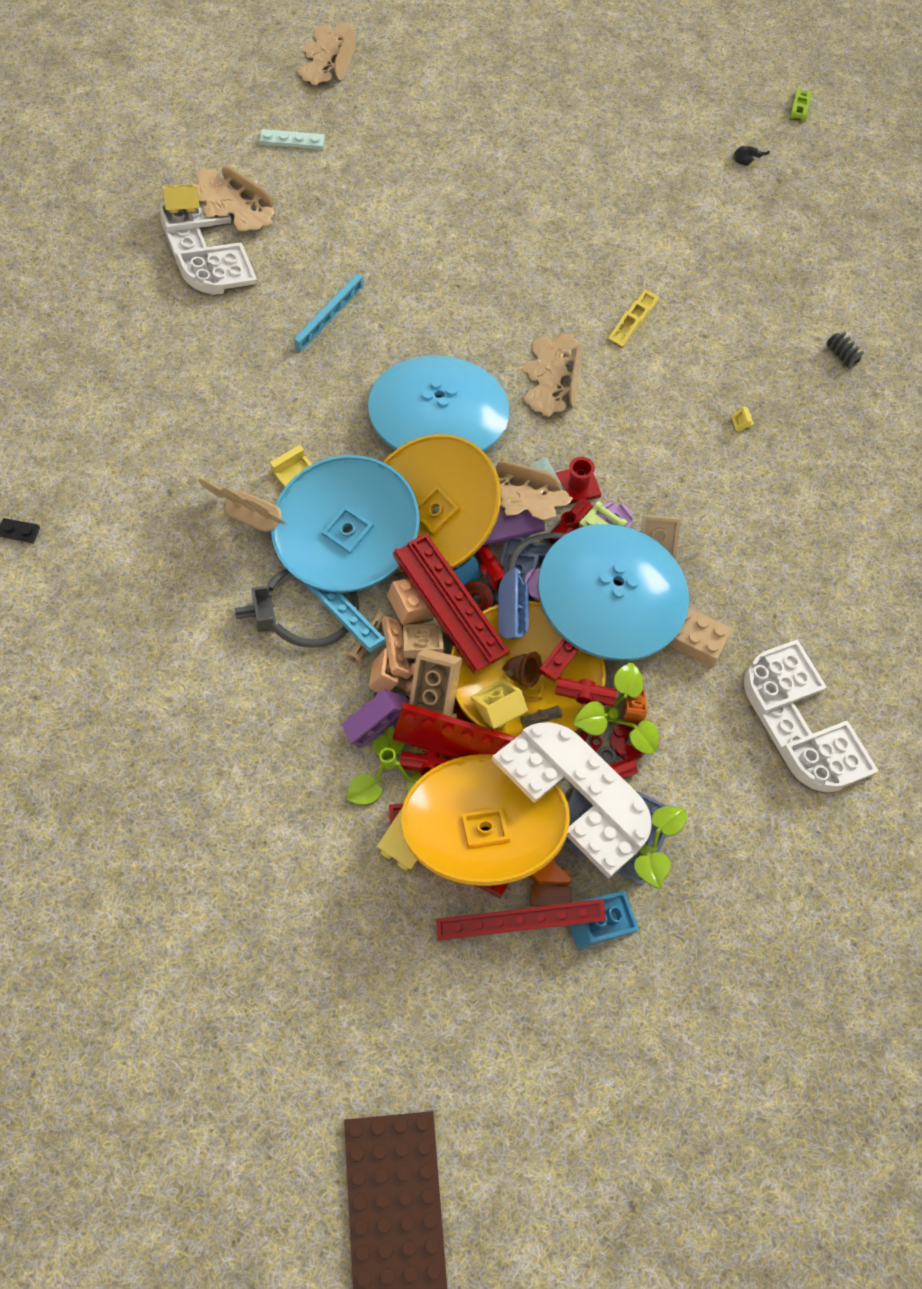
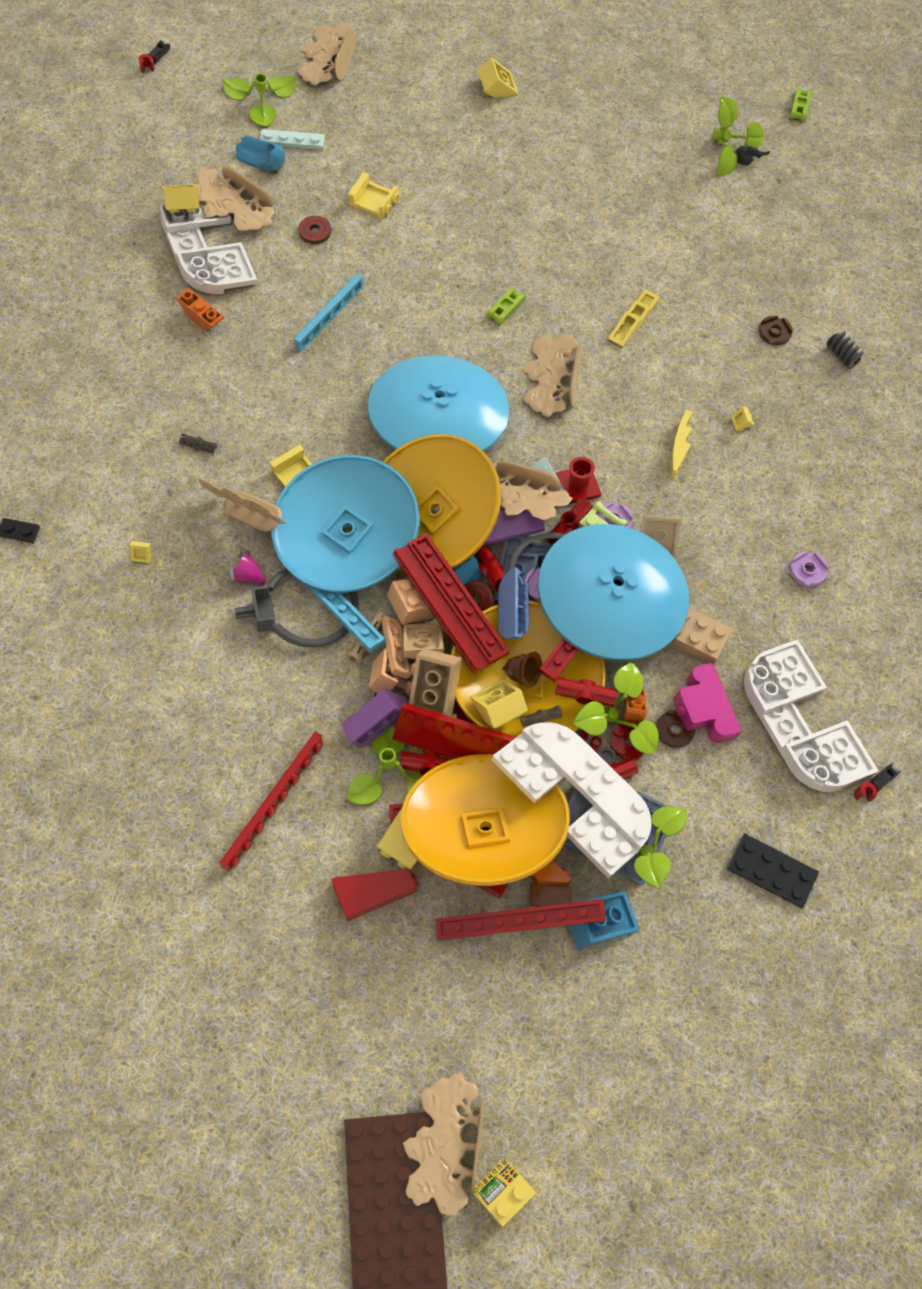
none -> light yellow tile [130,541,151,563]
none -> piece [139,40,170,74]
none -> orange slope [176,288,224,329]
none -> clear smoke pin [179,433,217,454]
none -> red plate [219,731,323,872]
none -> lime plant [222,73,297,127]
none -> dark pink hat [227,550,266,586]
none -> dark azure hair [235,136,285,173]
none -> reddish brown tile [298,216,331,245]
none -> red slope [331,869,419,922]
none -> light yellow panel [348,172,399,219]
none -> tan plant [402,1072,485,1217]
none -> light yellow slope [473,1158,536,1227]
none -> light yellow slope [478,58,518,98]
none -> lime plate [486,287,526,326]
none -> reddish brown tile [656,710,696,748]
none -> light yellow slope [670,410,693,479]
none -> dark pink brick [673,662,742,743]
none -> lime plant [712,97,764,177]
none -> black plate [727,833,819,908]
none -> reddish brown tile [758,316,793,346]
none -> lavender plate [789,551,828,588]
none -> piece [854,762,901,802]

